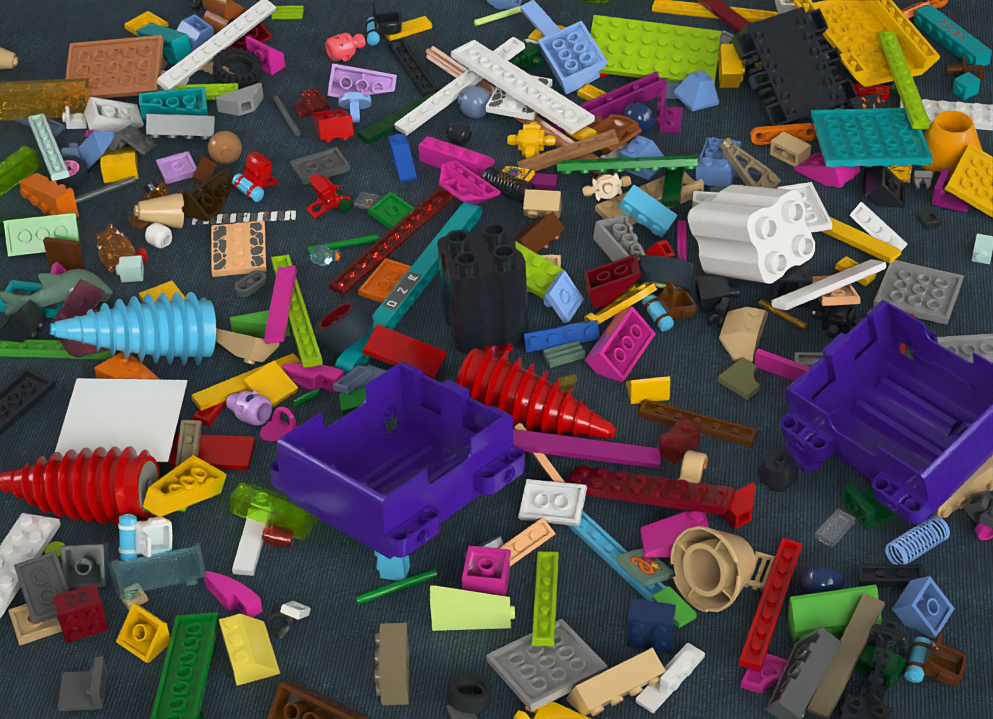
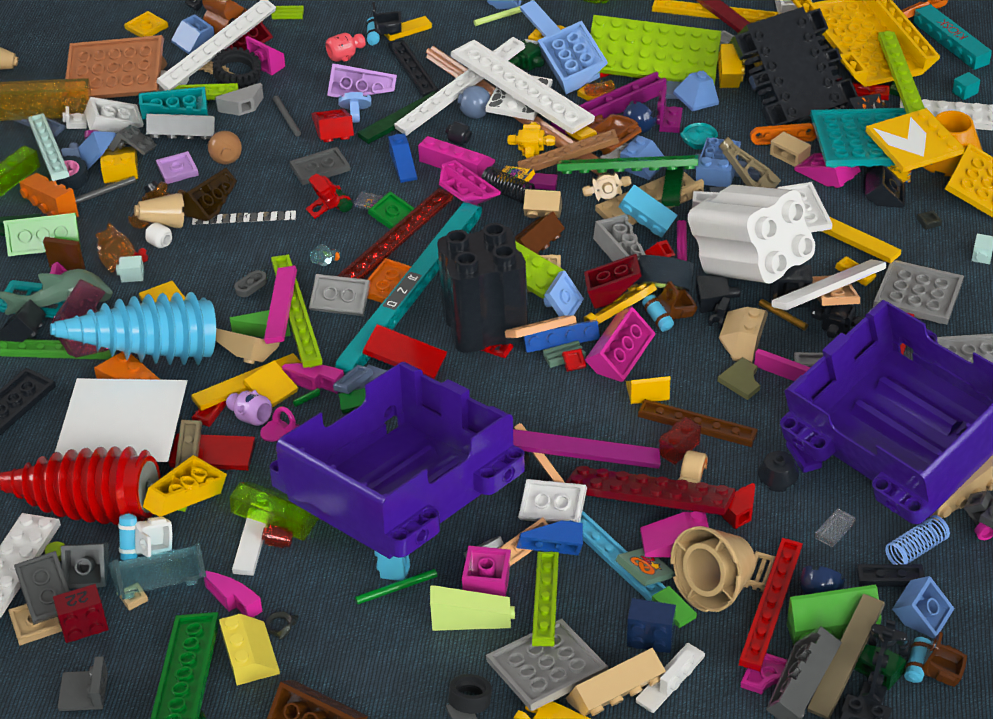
yellow slope [116,603,170,663] -> none
teal wedge [136,23,192,65] -> none
reddish brown tile [191,156,218,184] -> none
light nougat plate [211,221,267,277] -> none
red piece [232,152,279,202] -> none
white tile [280,601,311,620] -> none
clear red tile [293,88,330,119] -> none
green bar [307,234,379,253] -> none
black wheel [313,298,374,354] -> none
dark tan brick [374,623,409,705] -> none
red cone [455,346,617,439] -> none
clear yellow tile [556,374,577,392] -> none
dark green bracket [842,483,899,530] -> none
white plate [850,202,908,251] -> none
light grey tile [912,171,933,190] -> none
magenta bracket [932,167,970,212] -> none
reddish brown bracket [947,55,984,80] -> none
none -> light grey tile [309,274,371,316]
none -> light nougat tile [505,315,577,338]
none -> blue slope [516,520,583,555]
none -> red tile [562,348,586,372]
none -> clear orange wheel [584,80,615,96]
none -> teal piece [680,123,718,150]
none -> yellow plate [865,108,965,173]

